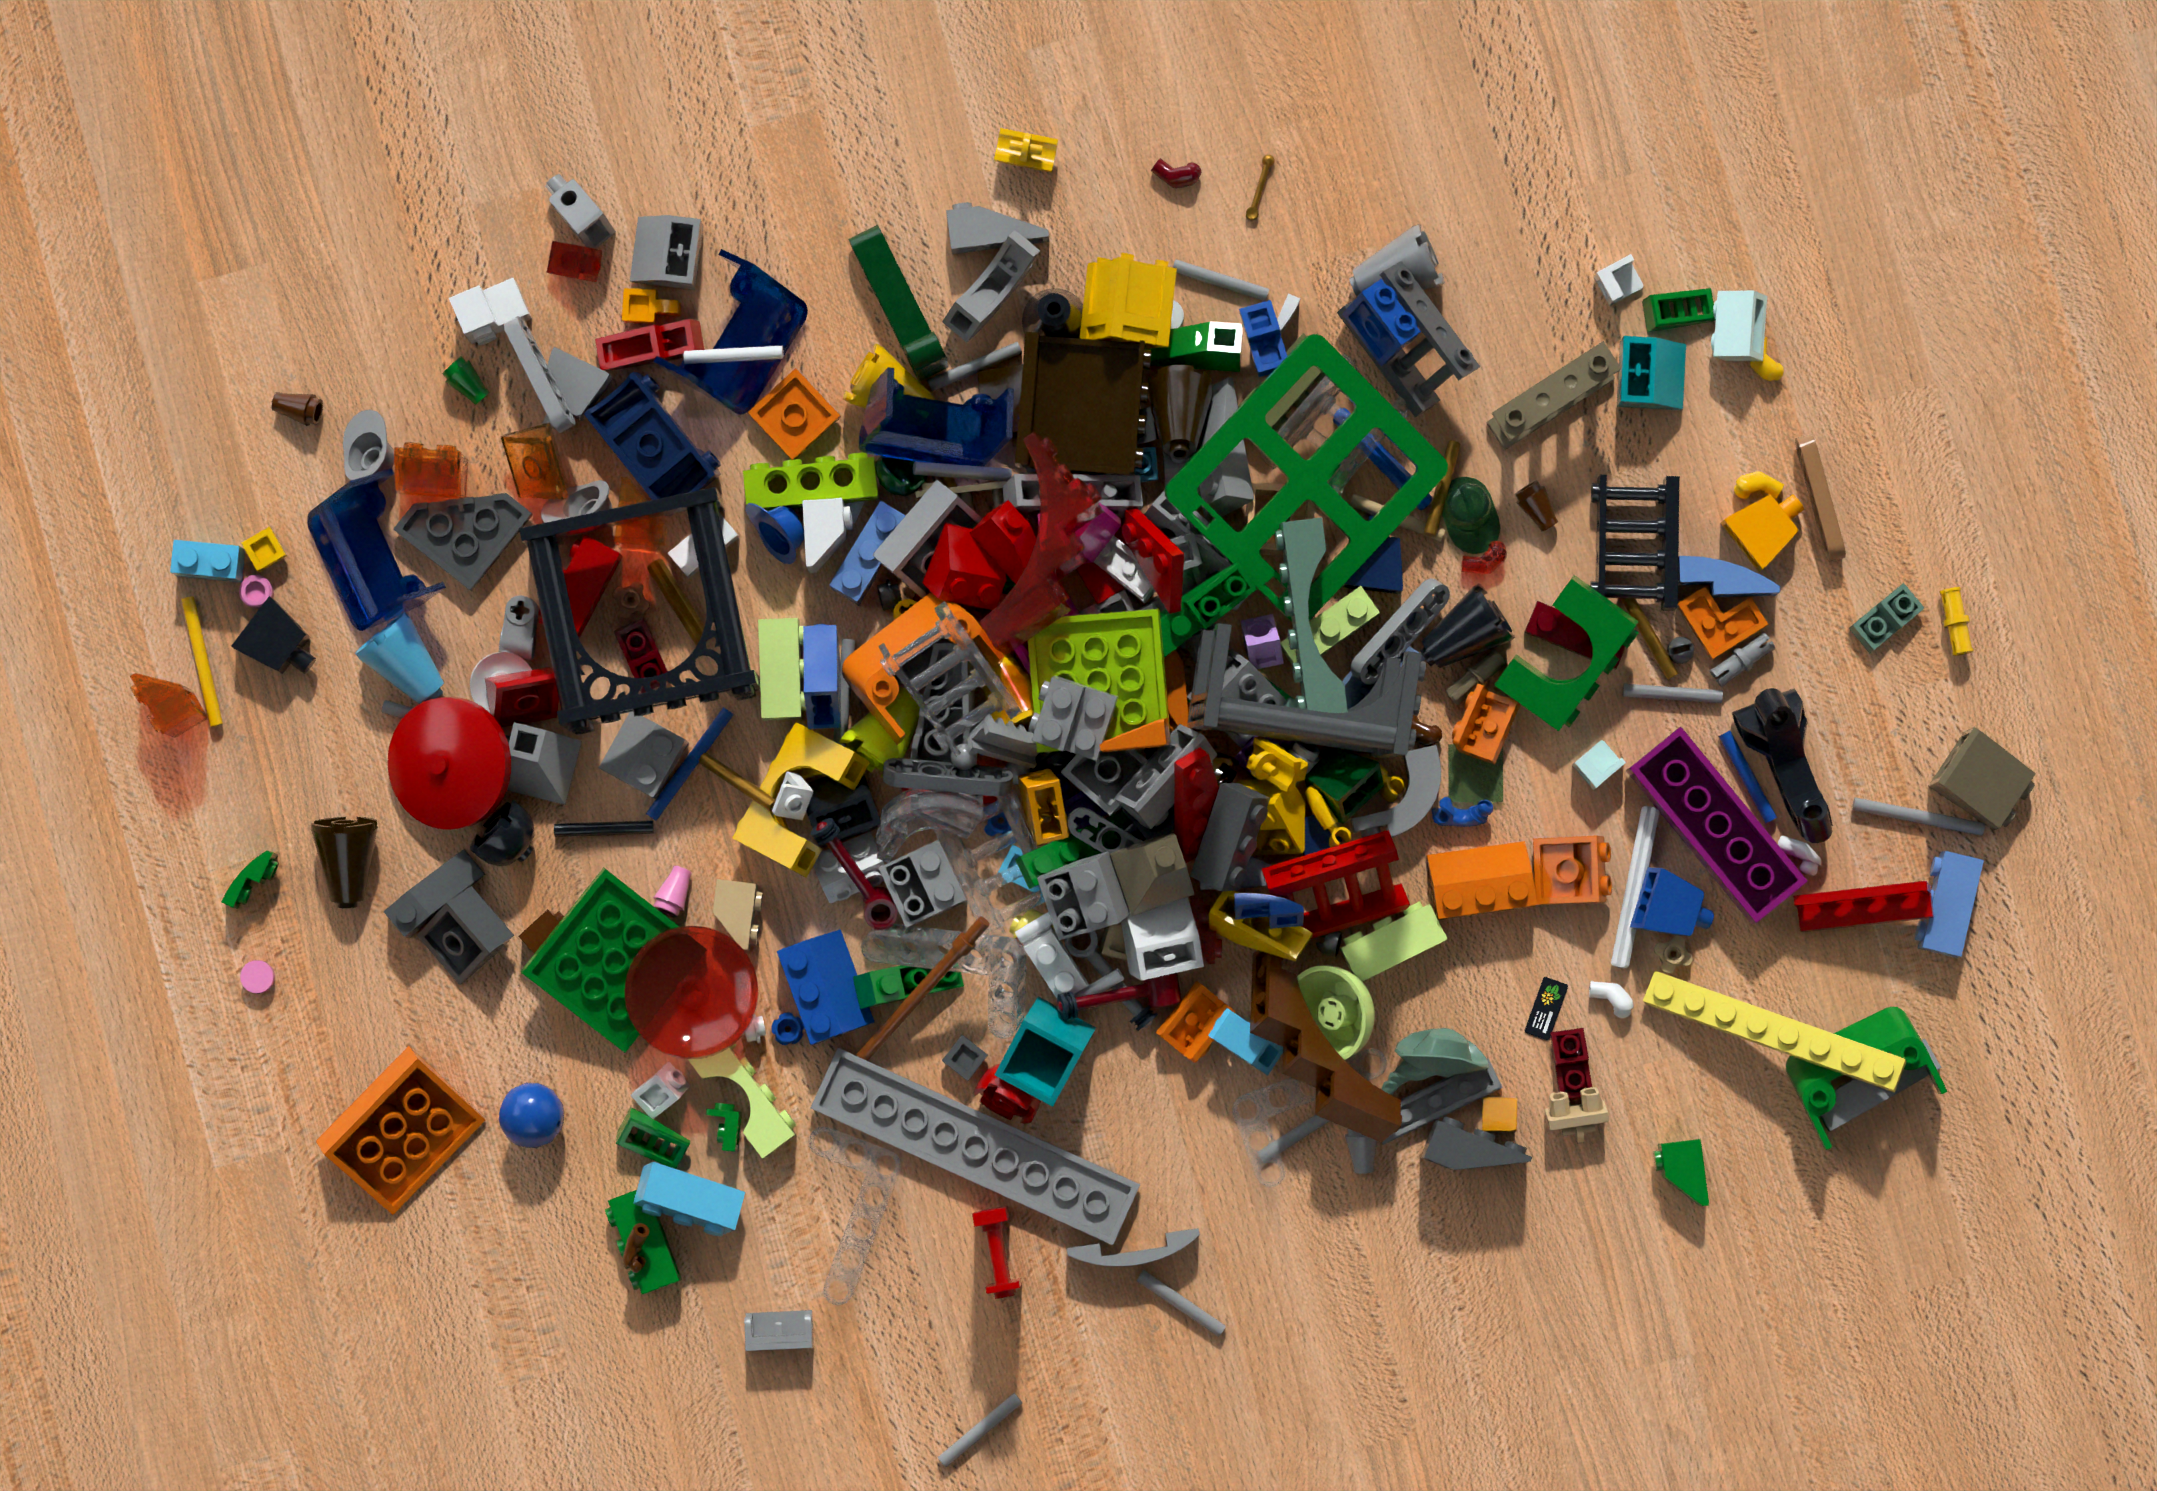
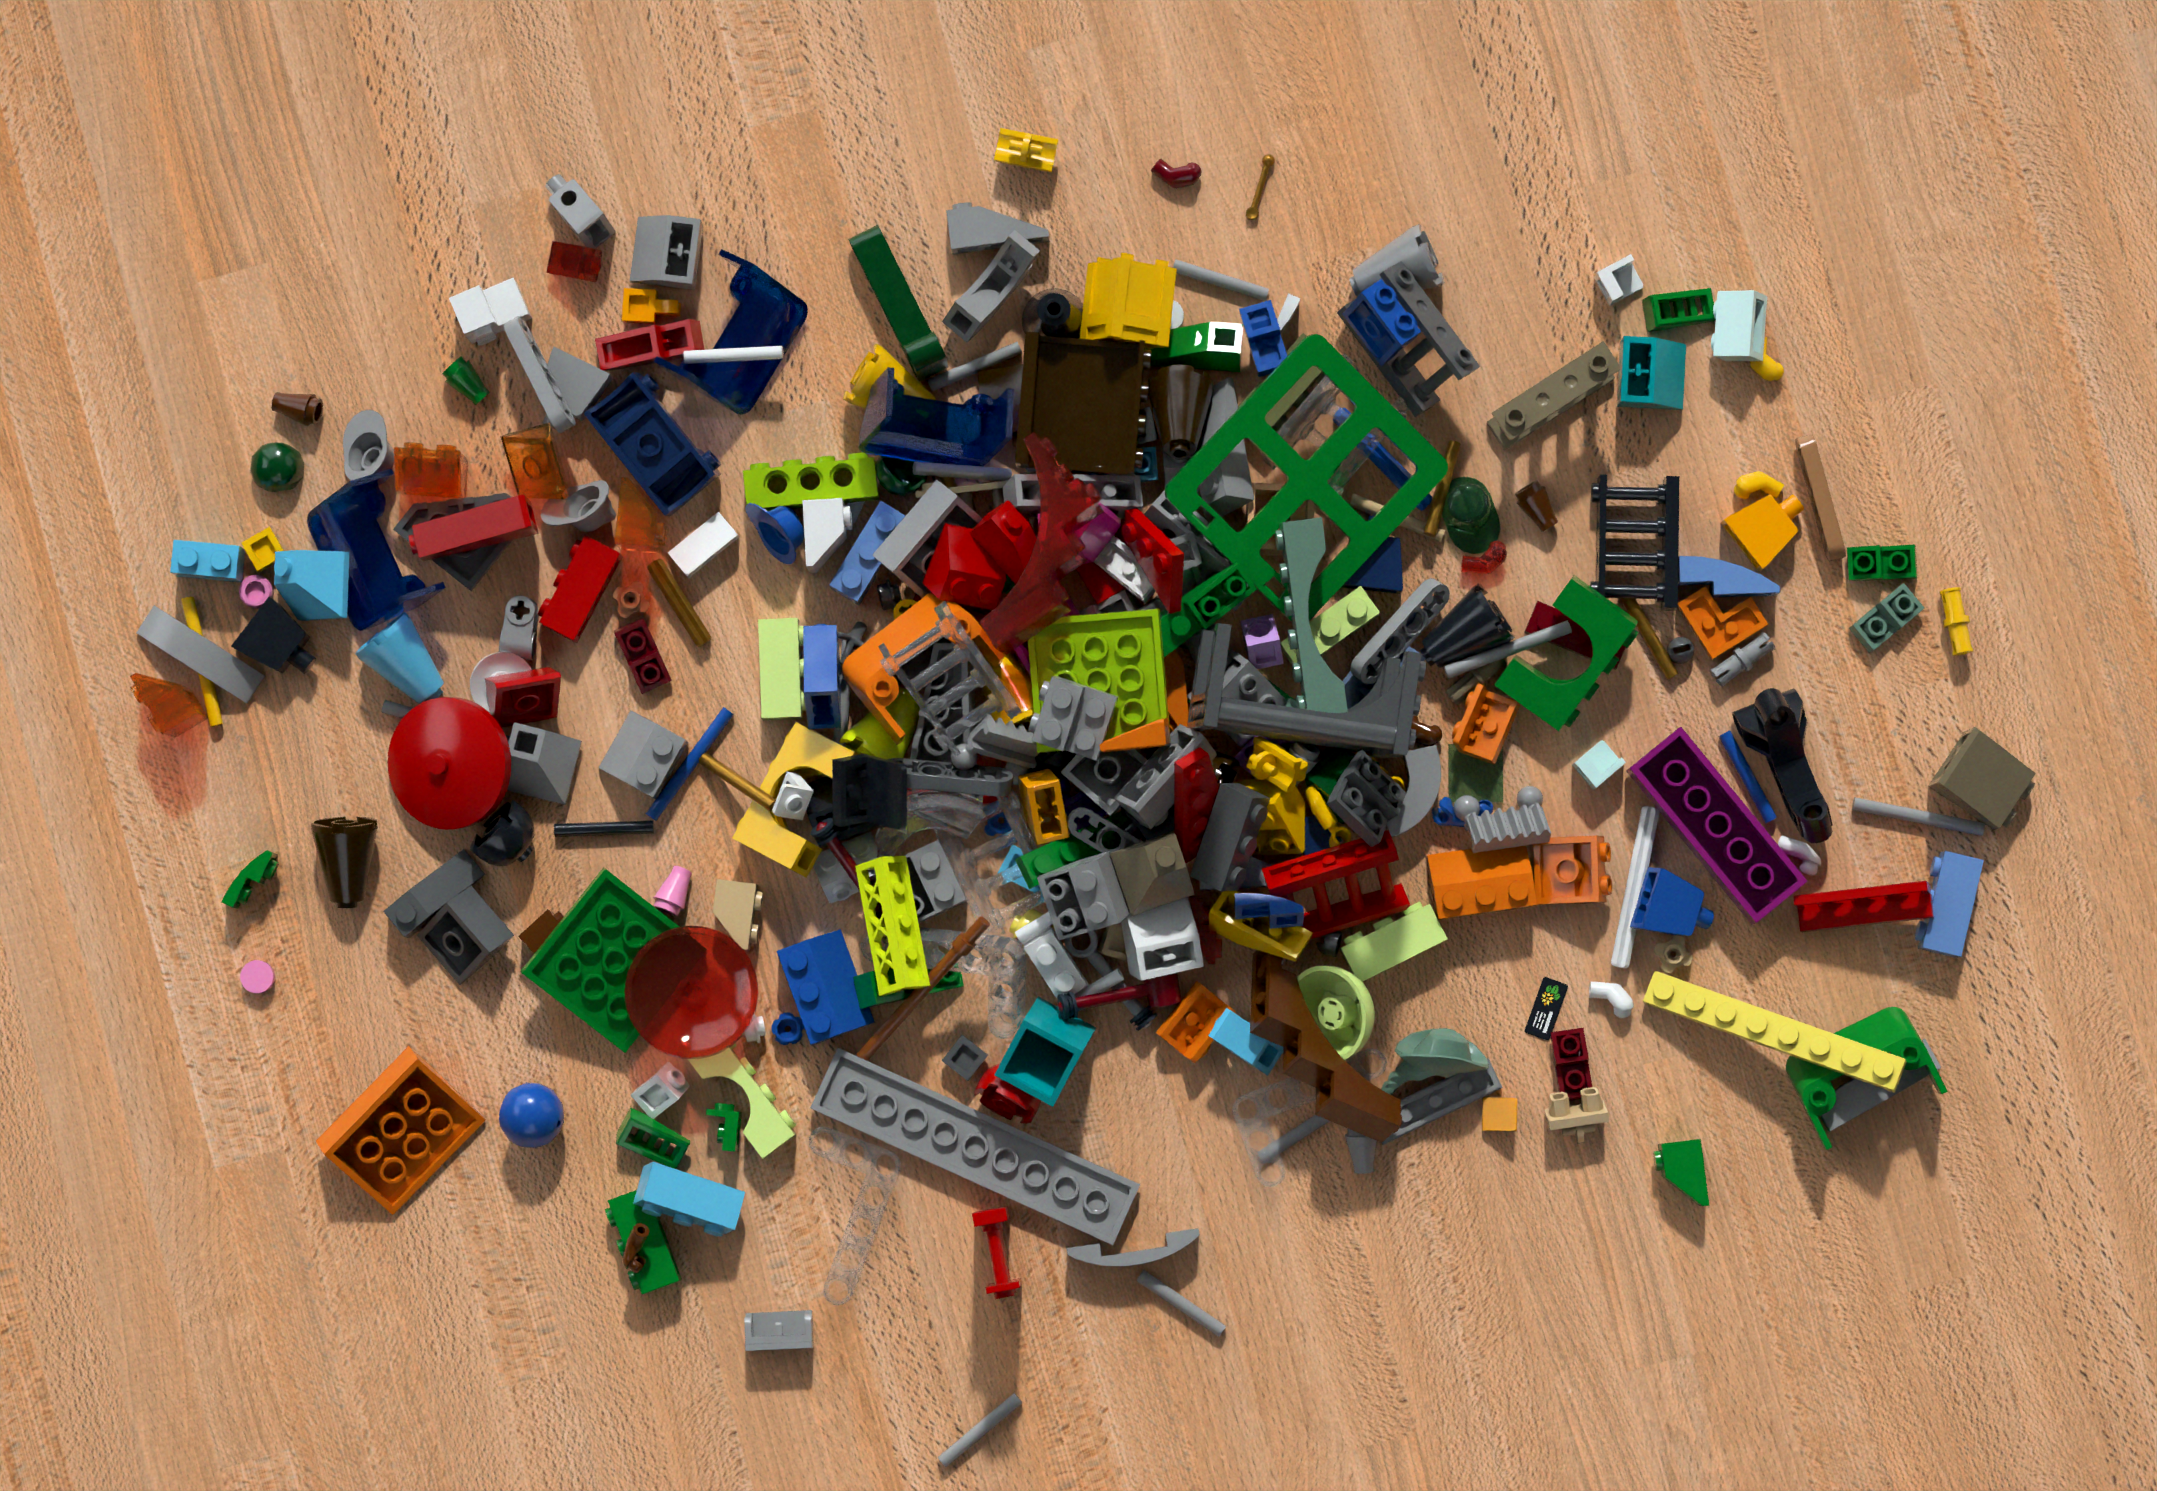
black arch [519,487,760,735] -> none
orange plate [748,368,841,460] -> none
dark grey slope [1420,1117,1532,1170] -> none
light grey bar [1623,684,1723,703] -> none
none -> light grey slope [136,605,265,703]
none -> dark green hair [250,442,304,492]
none -> medium azure slope [274,550,349,621]
none -> red slope [408,494,539,561]
none -> black bracket [832,754,908,830]
none -> dark grey bar [838,622,867,665]
none -> neon yellow fence [855,856,930,996]
none -> dark grey slope [1327,750,1406,847]
none -> light grey bar [1444,620,1572,679]
none -> light grey gear [1454,786,1551,853]
none -> green slope [1847,544,1917,581]

